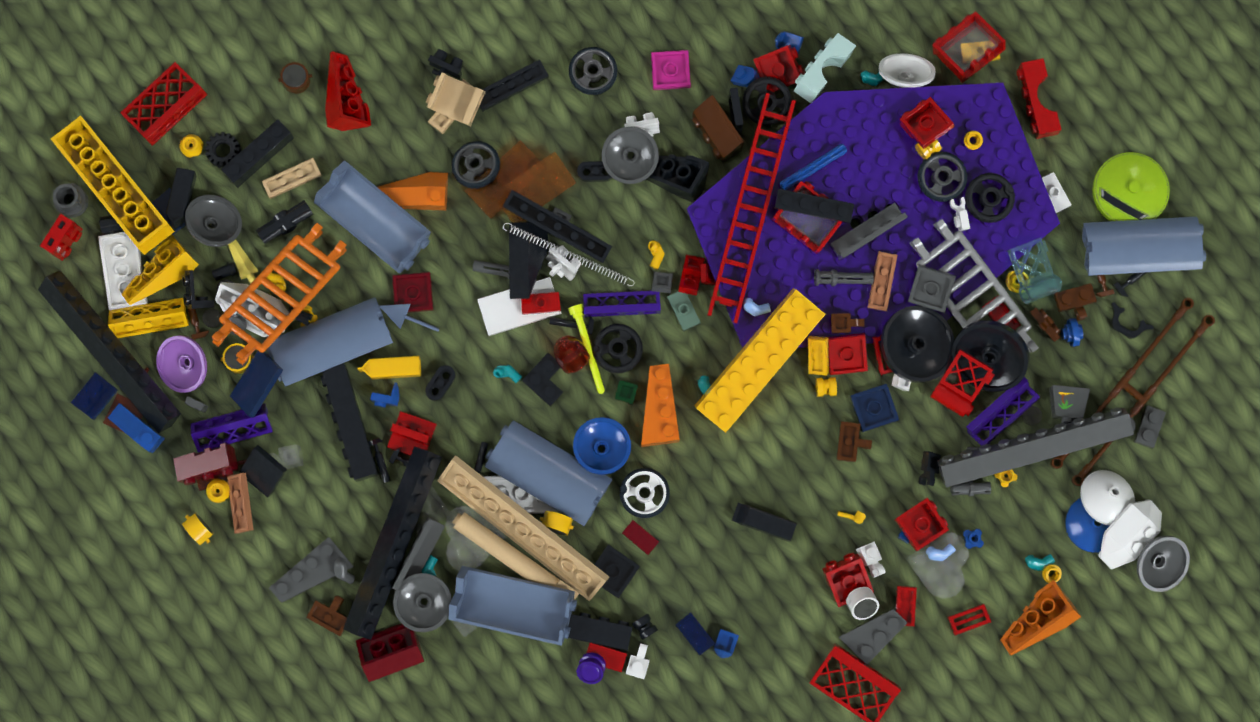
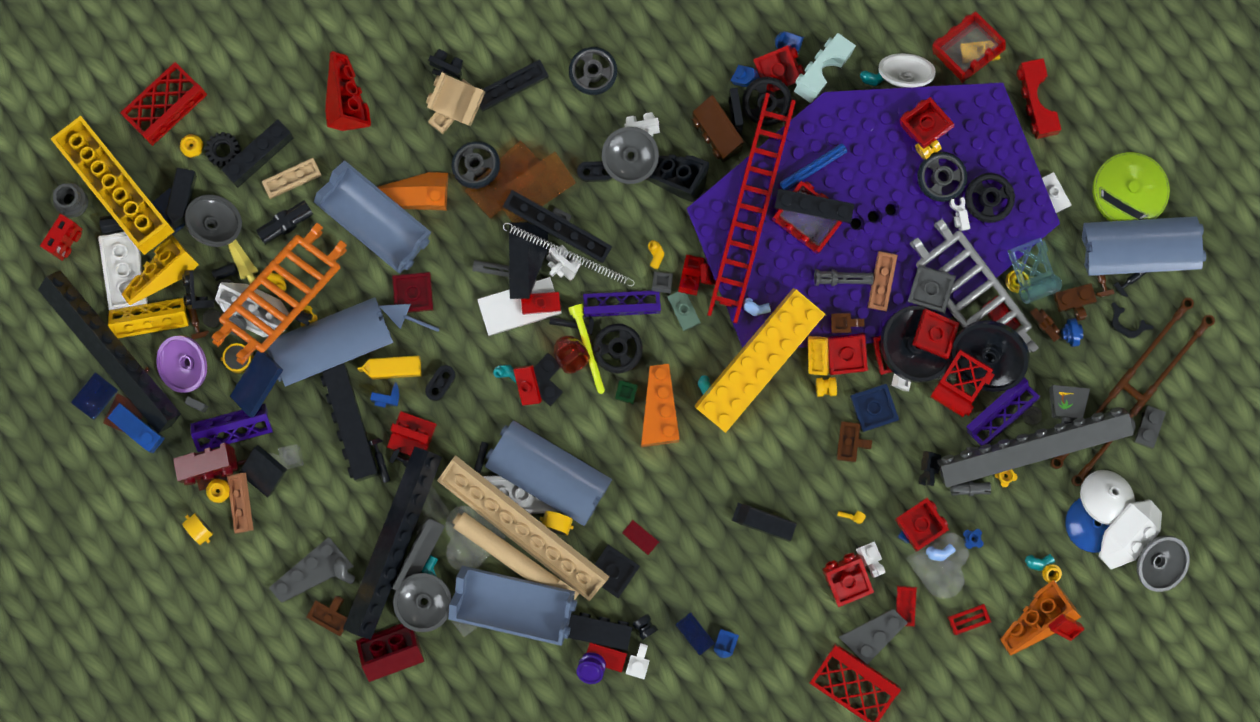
piece [278,62,313,94] -> none
blue dish [573,417,631,475] -> none
white wheel [620,468,670,518] -> none
dark pink tile [651,50,691,90] -> none
dark grey fence [830,203,907,260] -> none
piece [846,587,879,620] -> none
yellow plate [963,131,983,150] -> none
none -> red plate [513,365,542,406]
none -> red tile [912,309,960,359]
none -> red tile [1048,613,1085,641]

